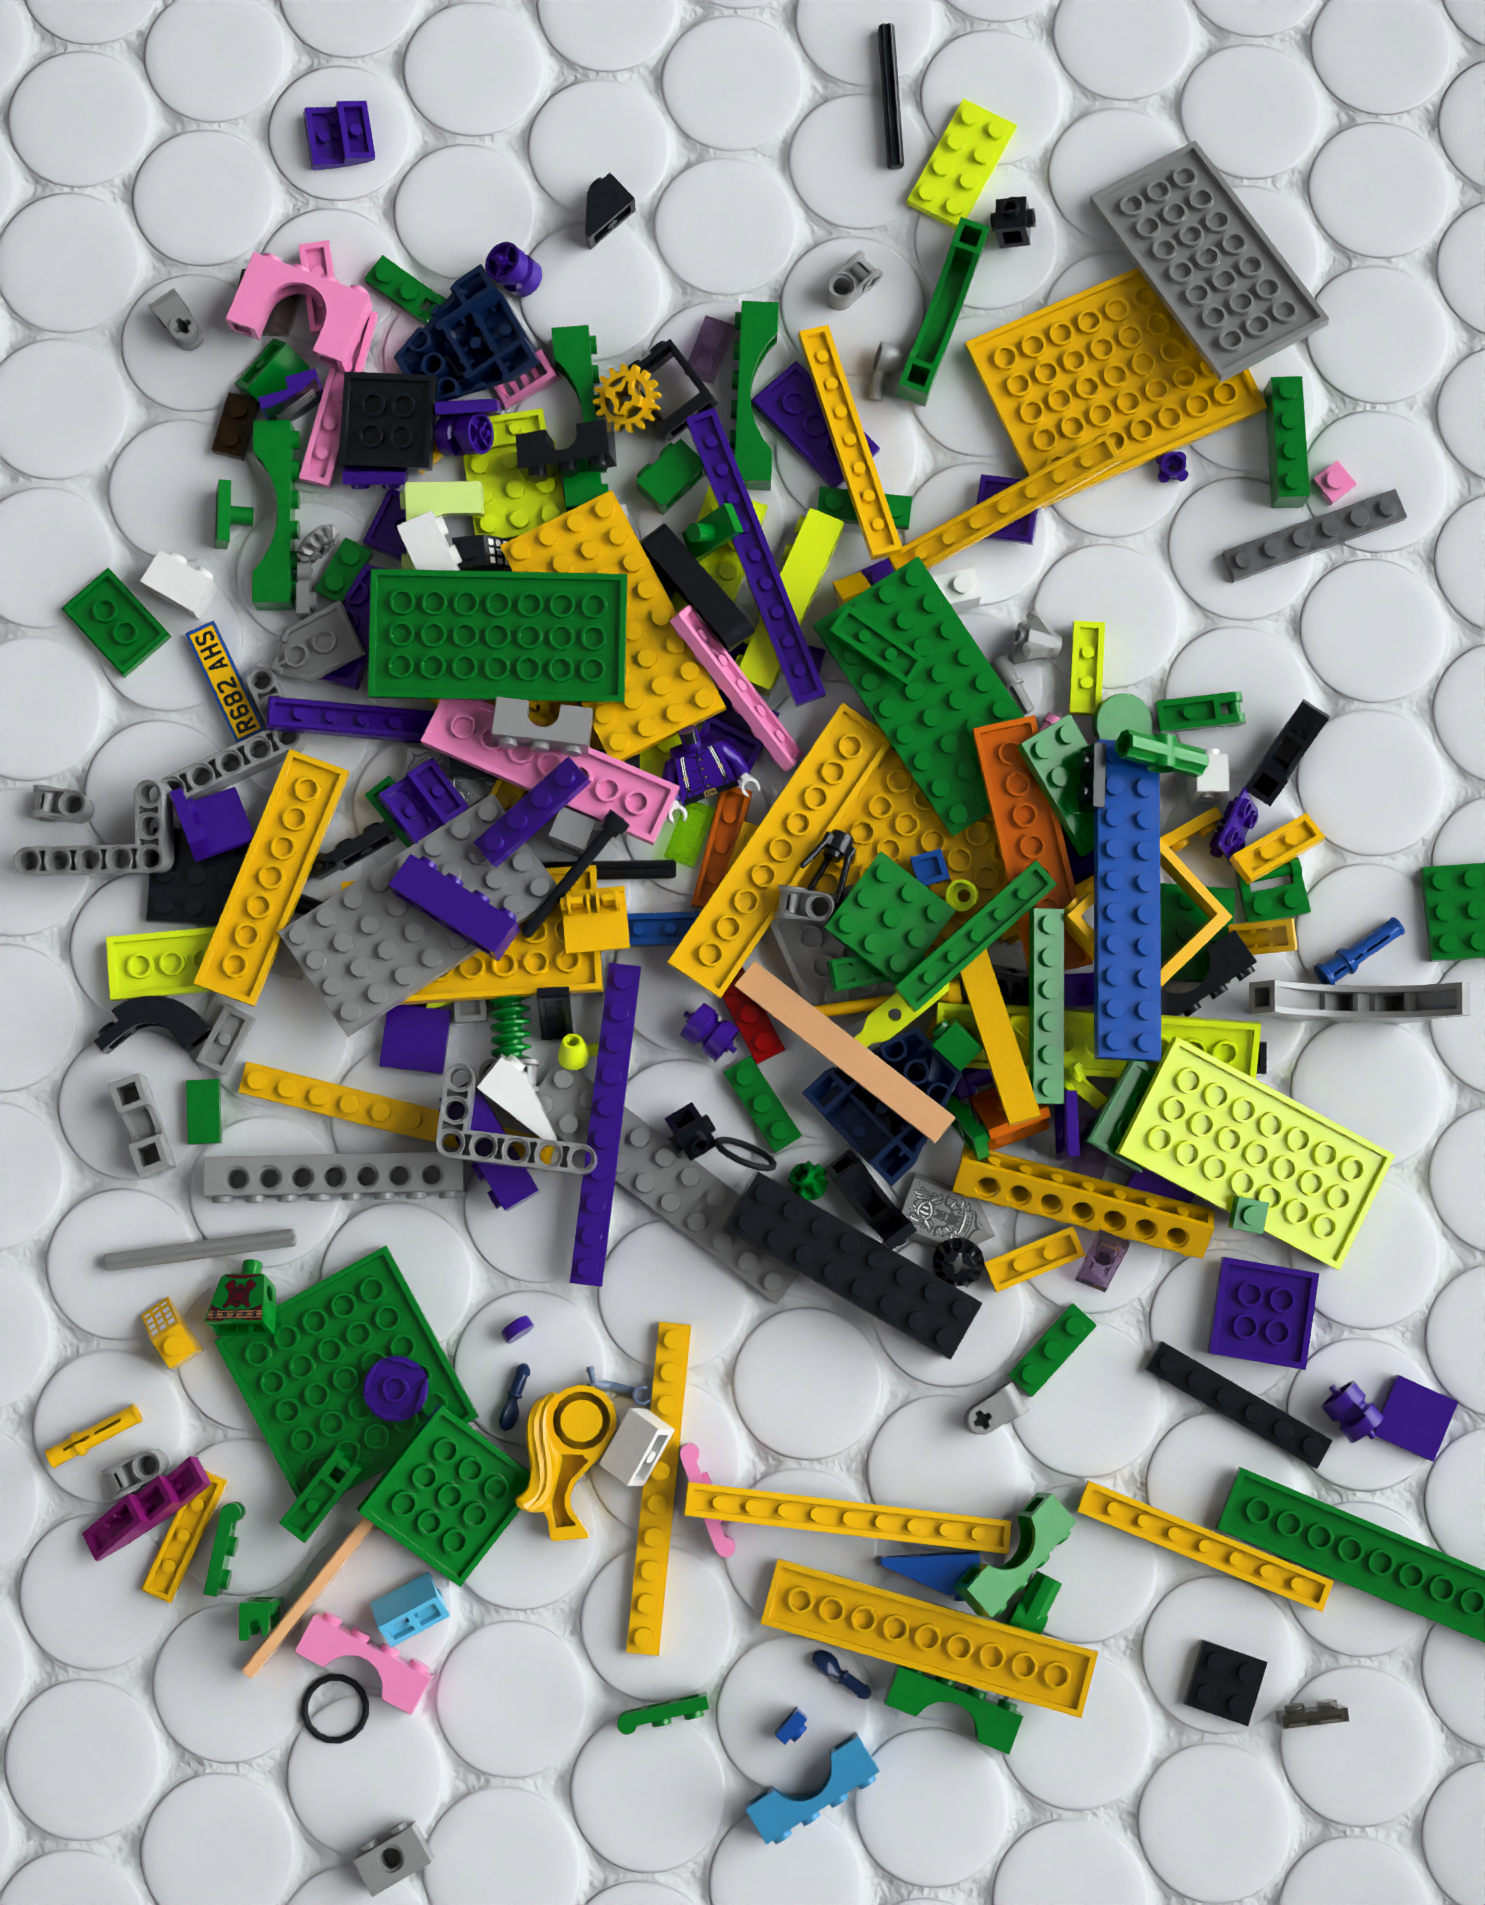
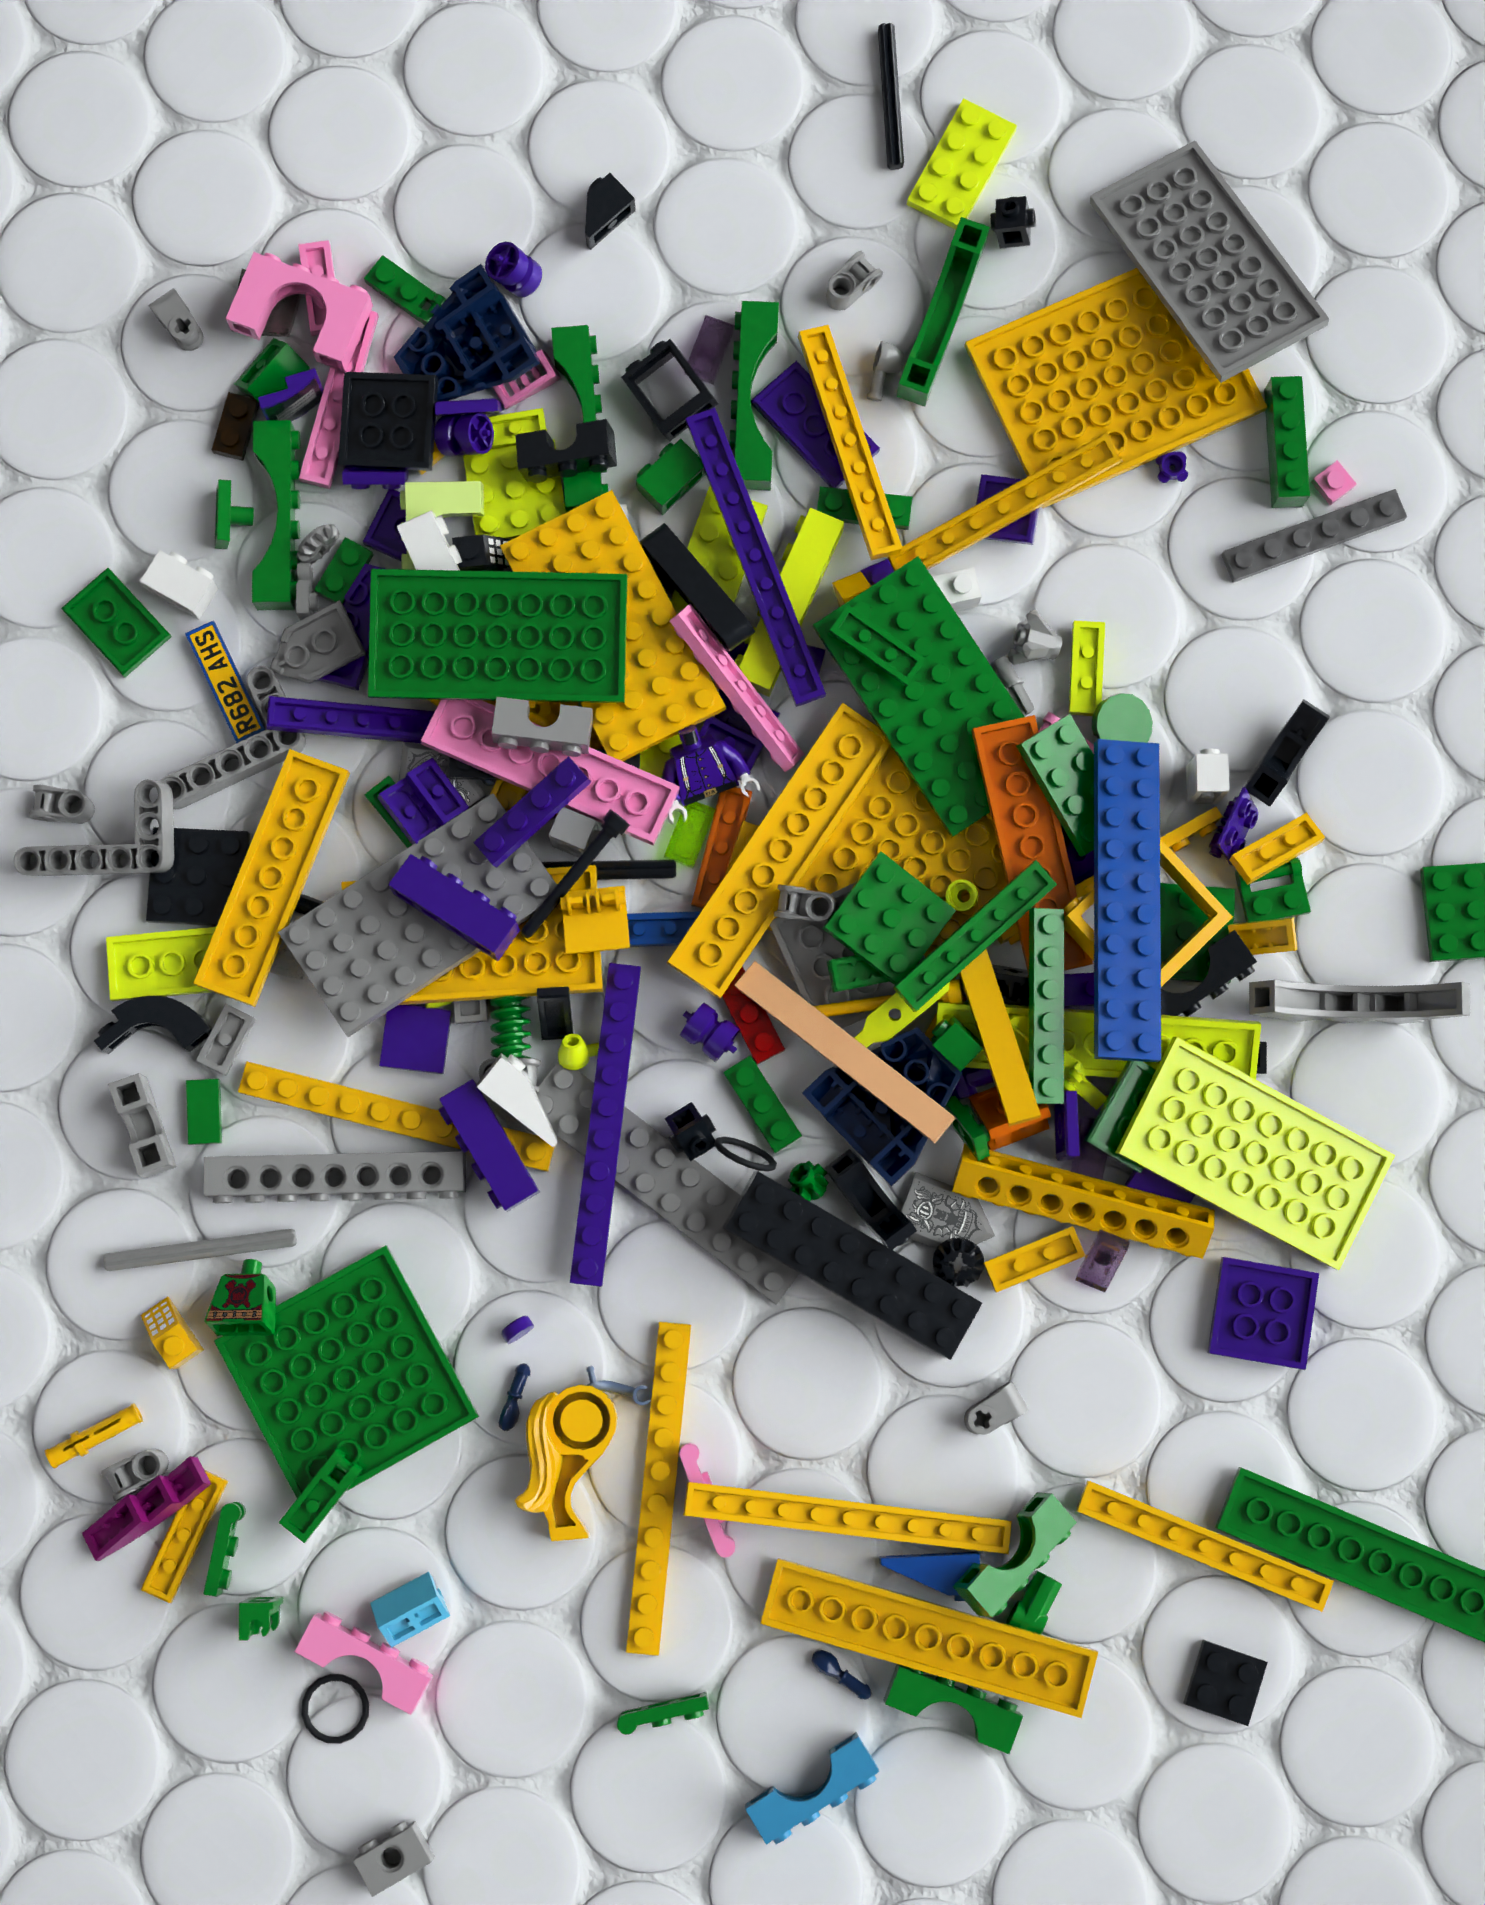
dark purple bracket [170,787,254,862] -> none
light nougat tile [242,1516,376,1679] -> none
dark purple slope [303,101,376,170] -> none
black hinge [312,821,396,880] -> none
green plate [356,1403,530,1587] -> none
dark purple tile [363,1356,429,1422] -> none
light grey beam [436,1063,598,1175] -> none
yellow gear [593,363,662,434] -> none
white brick [599,1408,675,1486] -> none
green tile [681,503,744,561] -> none
blue plate [775,1707,807,1745] -> none
black plant [800,829,857,906] -> none
blue plate [909,848,950,887] -> none
green plate [1007,1303,1097,1397] -> none
black plate [1076,742,1106,813] -> none
green piece [1115,729,1209,778] -> none
black plate [1145,1341,1333,1469] -> none
green plate [1154,691,1246,734] -> none
plate [1228,1195,1269,1235] -> none
clear smoke plate [1275,1699,1349,1729] -> none
blue pin [1313,917,1405,985] -> none
dark purple wheel [1321,1380,1384,1443] -> none
dark purple tile [1373,1375,1458,1462] -> none

